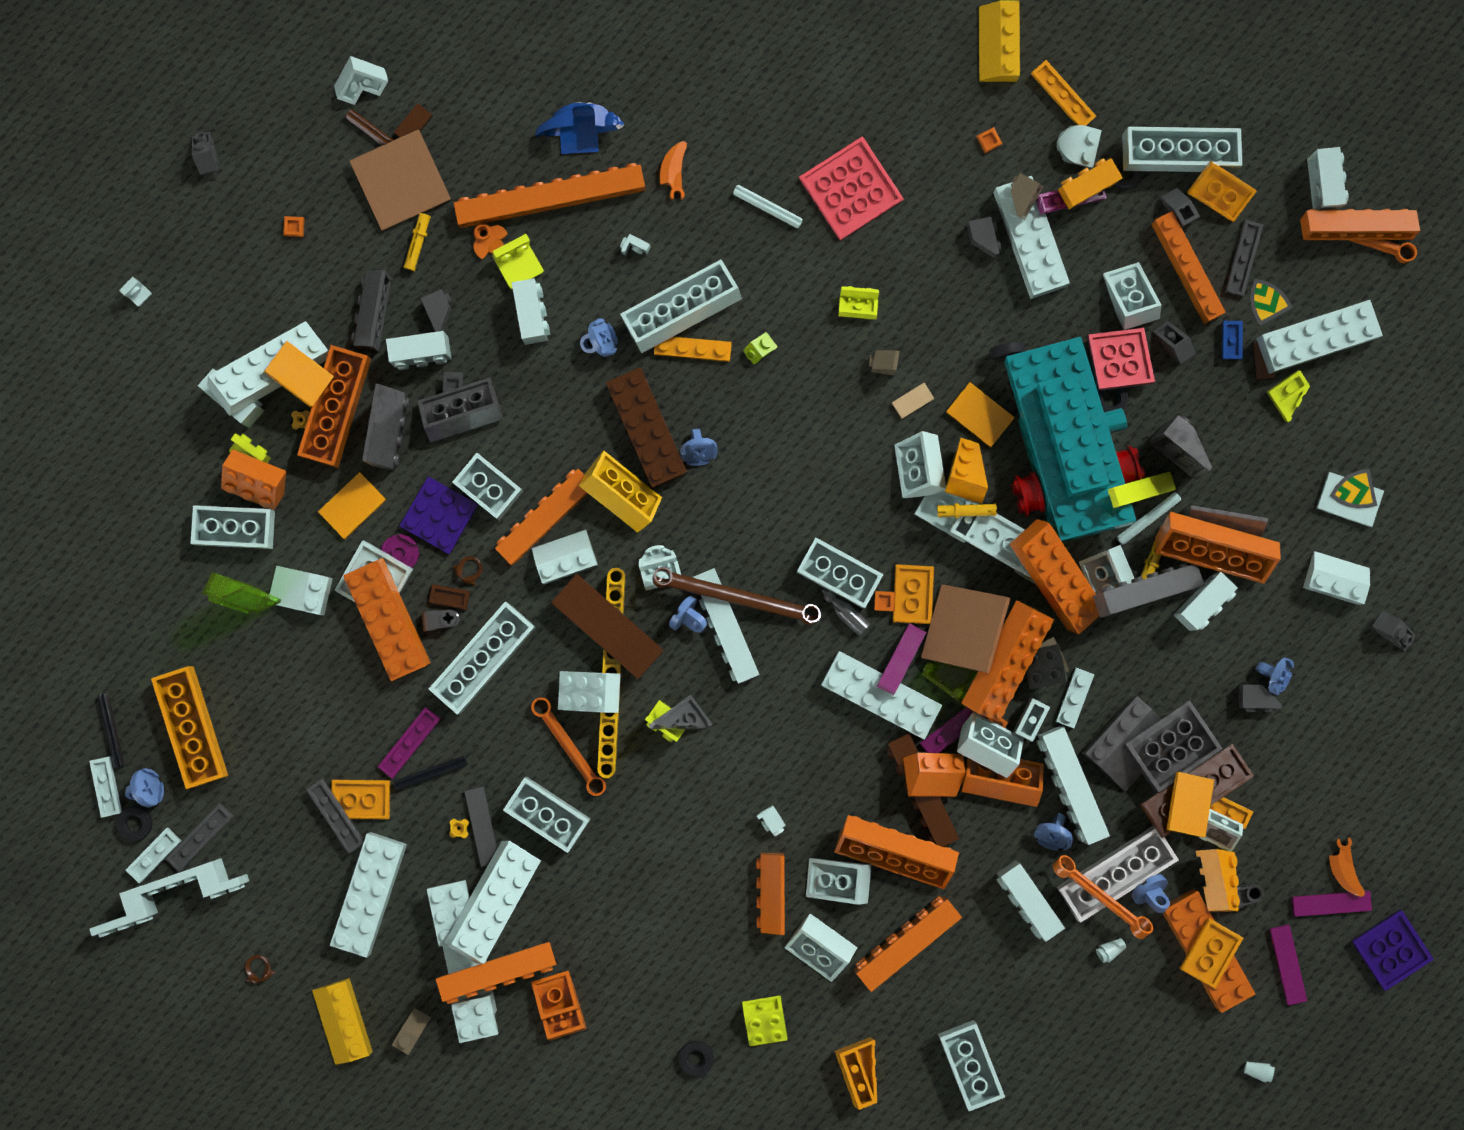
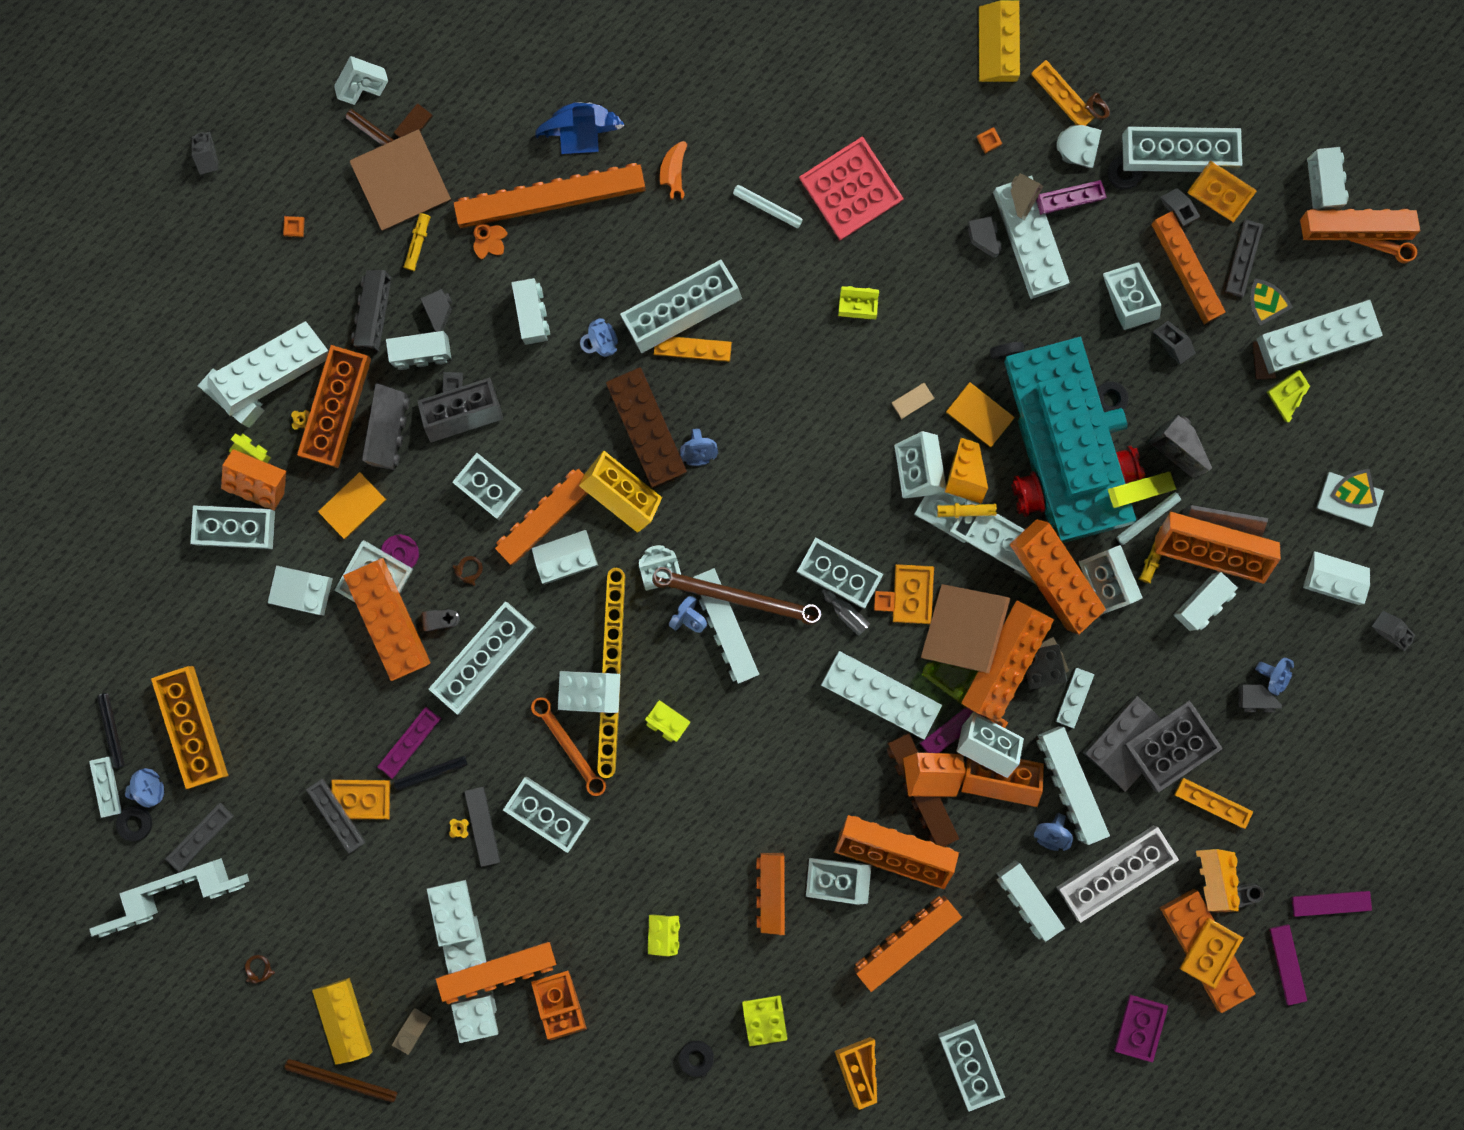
light aqua bracket [119,277,152,307] -> none
light aqua plate [126,828,182,883] -> none
clear neon green slope [202,572,281,614] -> none
light orange tile [263,341,334,407] -> none
light aqua brick [330,832,407,958] -> none
dark purple plate [400,476,478,554] -> none
reddish brown tile [429,584,470,610] -> none
light aqua brick [444,841,541,964] -> none
neon yellow bracket [492,234,544,289] -> none
reddish brown tile [551,574,664,679] -> none
light aqua bracket [620,234,651,255] -> none
dark grey wing [649,695,713,729] -> none
lime bracket [743,332,777,365] -> none
light aqua brick [757,805,786,837] -> none
light aqua slope [785,914,857,982] -> none
dark tan slope [869,350,900,376] -> none
magenta tile [876,623,926,696] -> none
light aqua brick [1013,698,1050,742] -> none
orange piece [1053,855,1153,939] -> none
light orange wedge [1058,158,1122,209] -> none
coral plate [1087,328,1155,391] -> none
dark grey brick [1093,562,1204,618] -> none
light aqua cone [1096,938,1126,963] -> none
medium blue tile [1131,874,1170,913] -> none
reddish brown tile [1140,744,1254,838] -> none
light orange tile [1166,772,1214,838] -> none
brick [1200,809,1243,852] -> none
blue plate [1222,321,1243,360] -> none
light aqua cone [1244,1062,1275,1083] -> none
orange piece [1329,838,1365,897] -> none
dark purple plate [1351,909,1434,991] -> none
none -> reddish brown axle [285,1059,397,1103]
none -> neon yellow bracket [648,915,680,956]
none -> reddish brown piece [1085,93,1110,120]
none -> magenta plate [1114,994,1168,1062]

